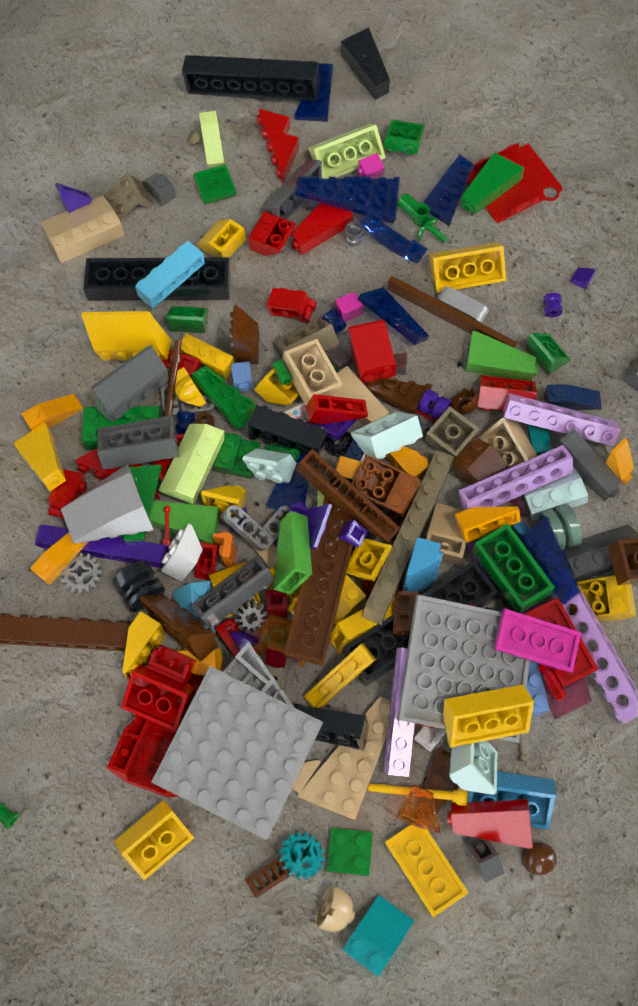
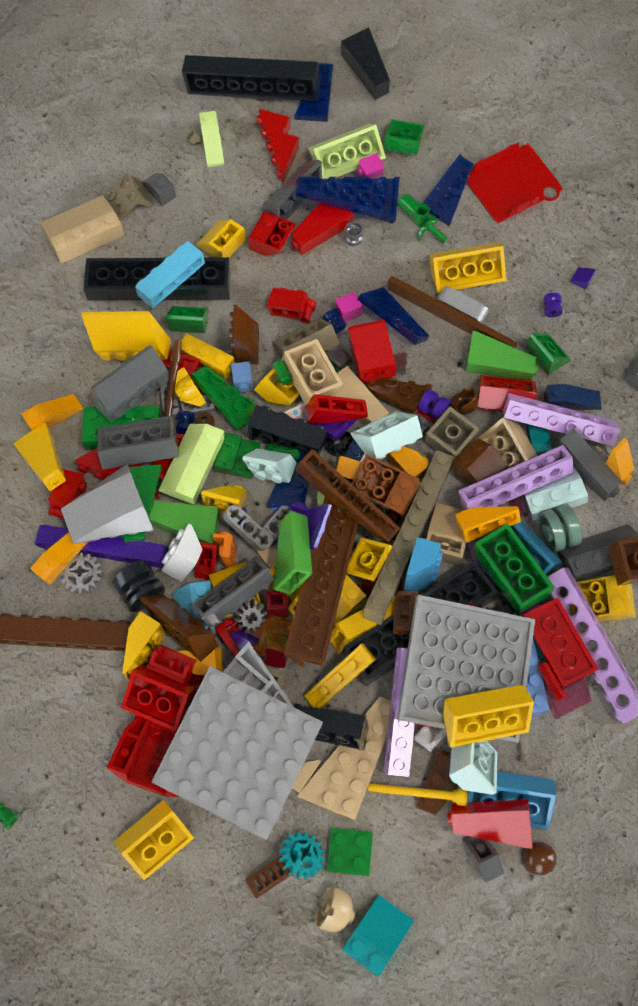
dark purple slope [55,182,93,213] -> none
red hinge [163,505,171,546] -> none
green plate [193,164,237,204] -> none
dark purple slope [338,520,368,548] -> none
clear blue slope [360,209,428,263] -> none
yellow plate [385,819,469,918] -> none
clear orange slope [396,785,441,833] -> none
green slope [461,152,524,214] -> none
dark pink plate [493,609,581,673] -> none
clear blue wing [519,517,581,605] -> none

